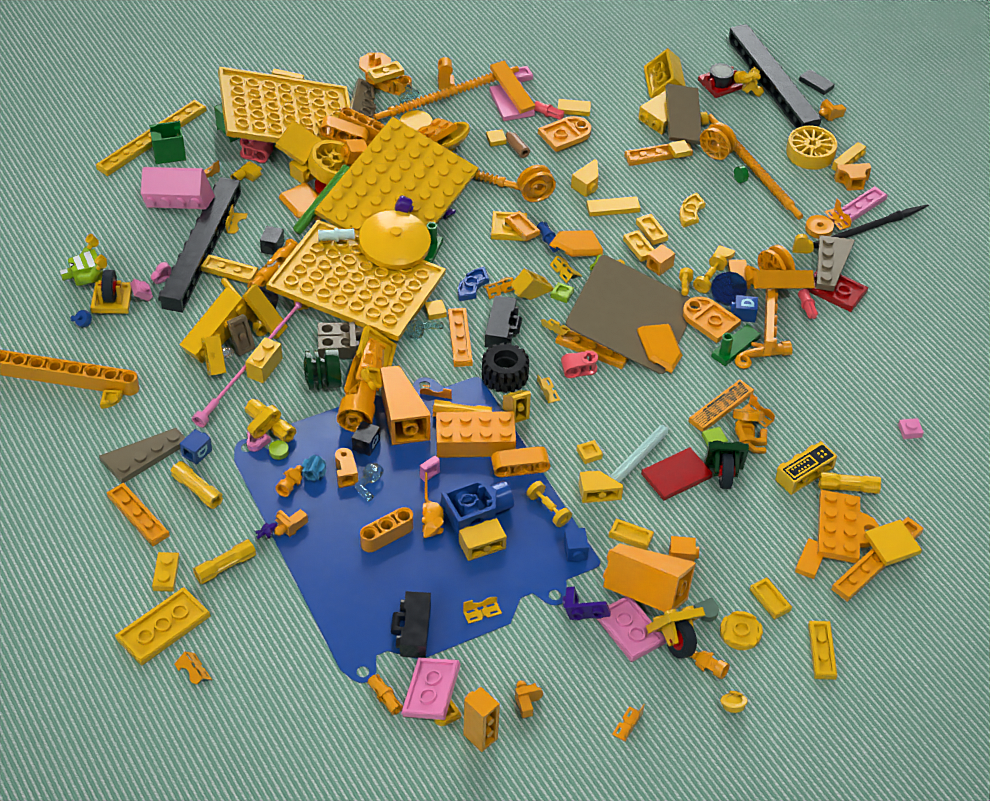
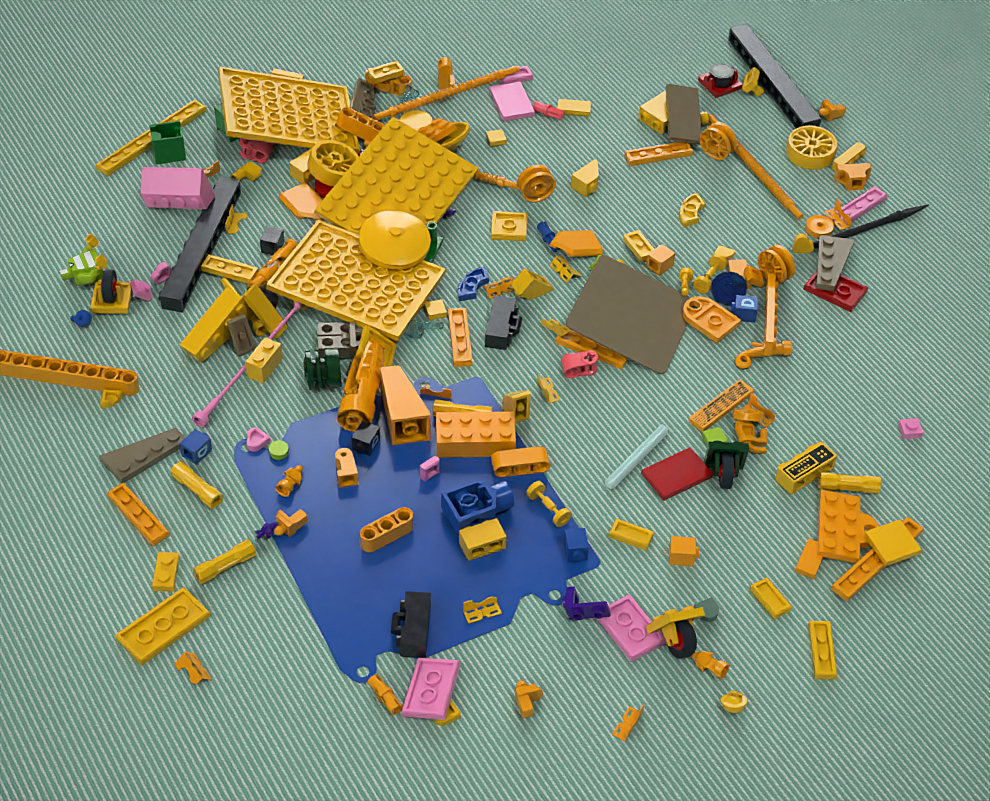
yellow piece [201,335,234,376] -> none
yellow axle [245,399,296,442] -> none
yellow beam [247,405,281,439] -> none
yellow tile [275,120,321,166] -> none
bright green axle [293,164,350,235] -> none
dark azure gear [301,455,327,482] -> none
light aqua pin [318,228,355,242] -> none
light orange beam [320,116,369,144] -> none
light orange brick [341,139,367,164] -> none
clear light blue plate [354,462,383,501] -> none
light orange piece [359,52,391,72] -> none
yellow tile [361,367,383,391] -> none
dark purple piece [394,195,414,213] -> none
light orange animal [422,472,444,538] -> none
light orange brick [463,687,500,752] -> none
black tyre [482,343,529,393] -> none
light orange tile [490,60,535,114] -> none
light orange tile [505,211,540,241] -> none
medium nougat cylinder [506,131,530,158] -> none
light orange plate [538,116,591,152] -> none
lime tile [550,282,574,303] -> none
yellow tile [576,440,603,464] -> none
yellow slope [578,471,623,503] -> none
yellow tile [586,196,640,217] -> none
light orange slope [603,543,696,612] -> none
yellow plate [636,214,668,245] -> none
light orange tile [637,324,683,374] -> none
yellow slope [644,48,686,98] -> none
yellow tile [668,140,691,158] -> none
green piece [711,324,761,367] -> none
yellow tile [720,611,763,650] -> none
yellow piece [734,71,761,84] -> none
green tile [734,165,749,183] -> none
light orange tile [753,270,815,289] -> none
coral axle [798,289,818,319] -> none
tile [799,69,835,95] -> none

